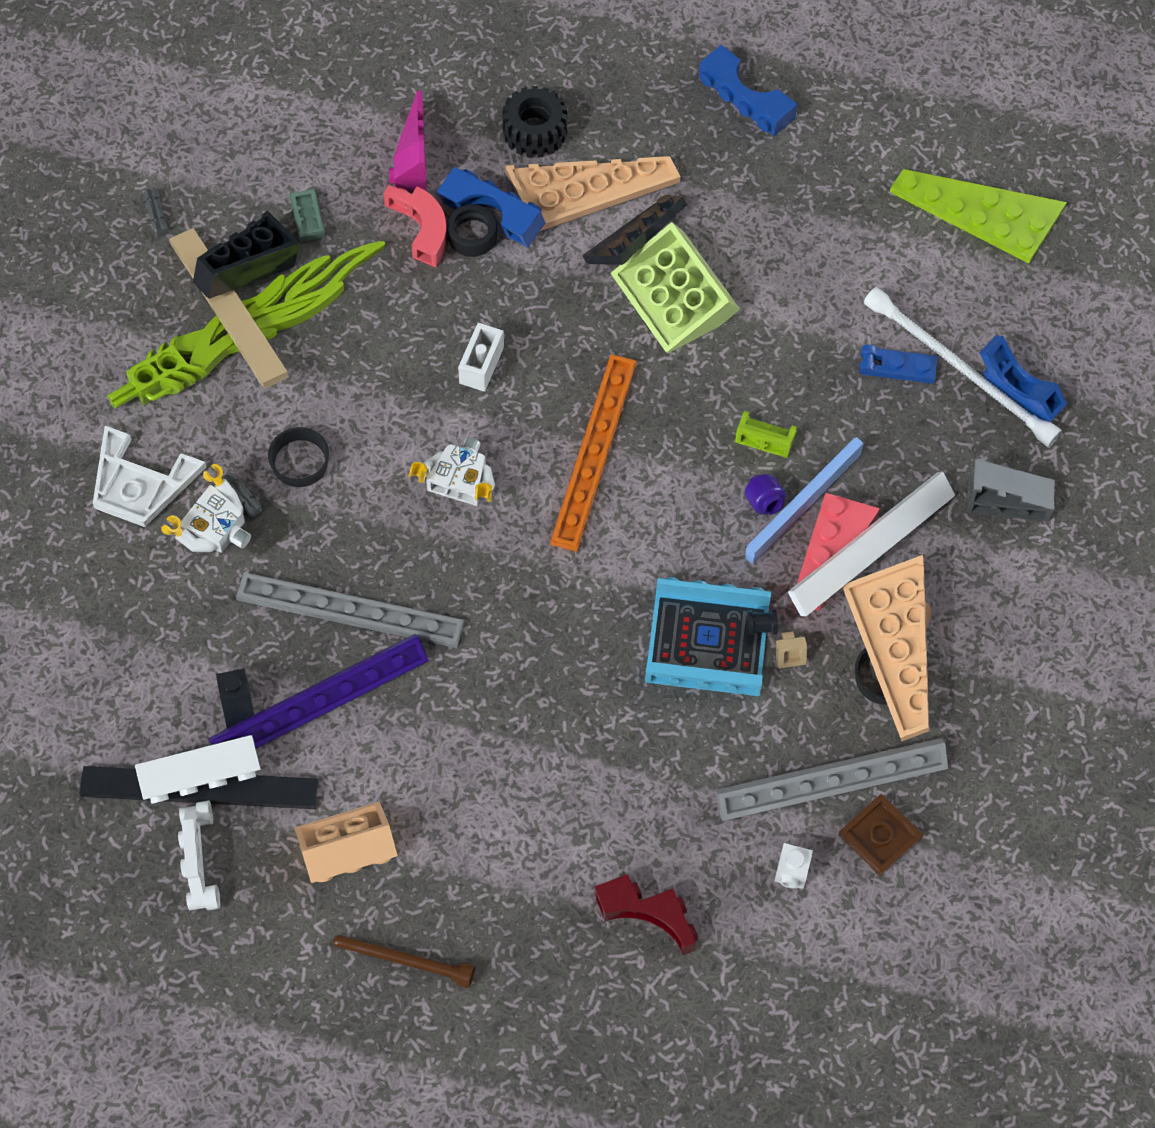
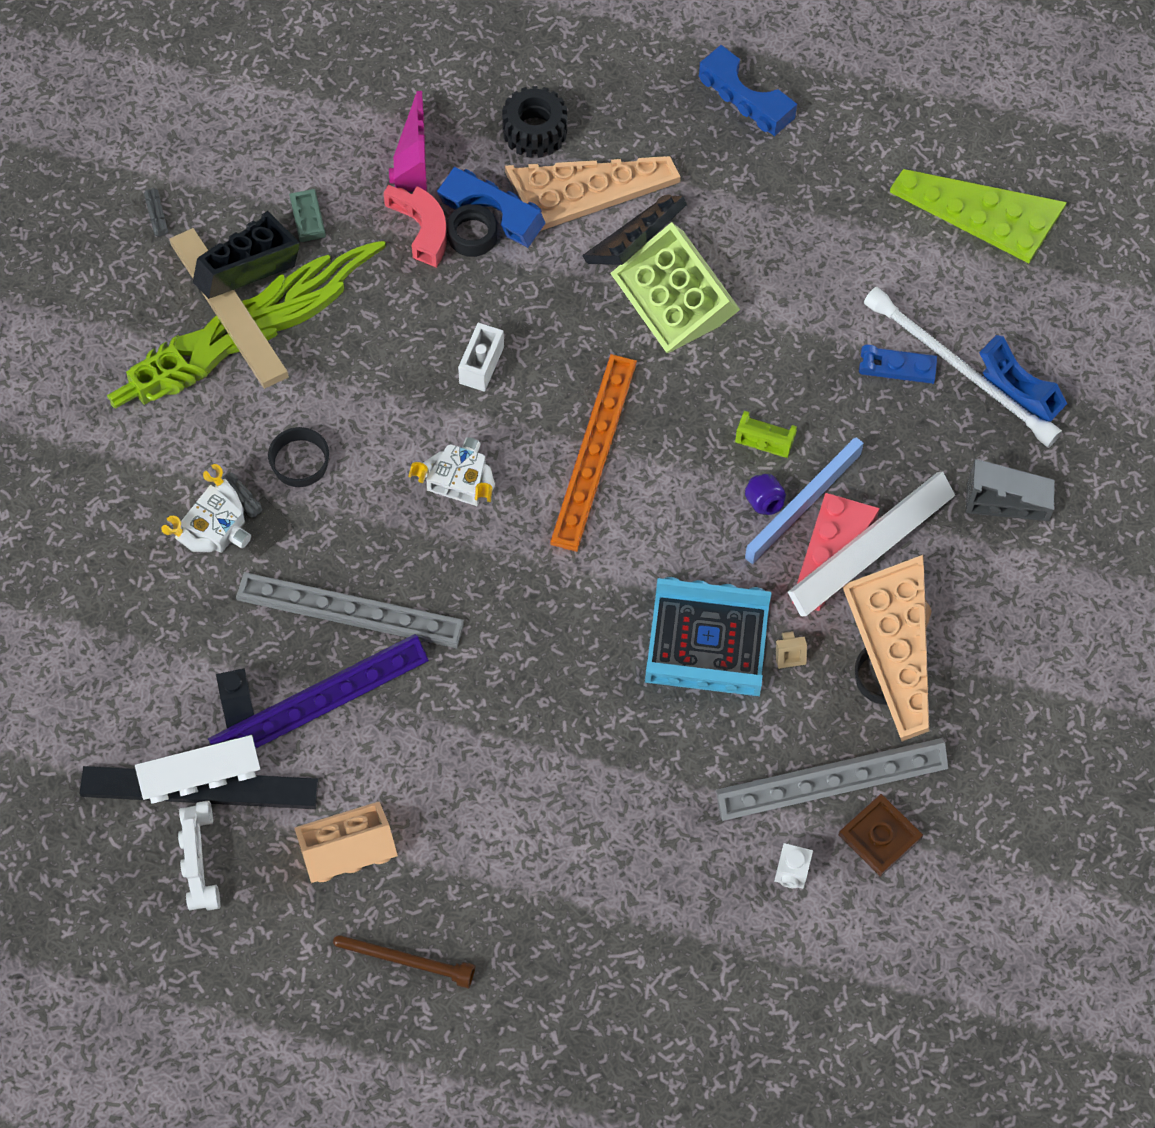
white wing [93,426,206,527] -> none
dark red arch [594,874,698,955] -> none
black bush [747,610,778,636] -> none

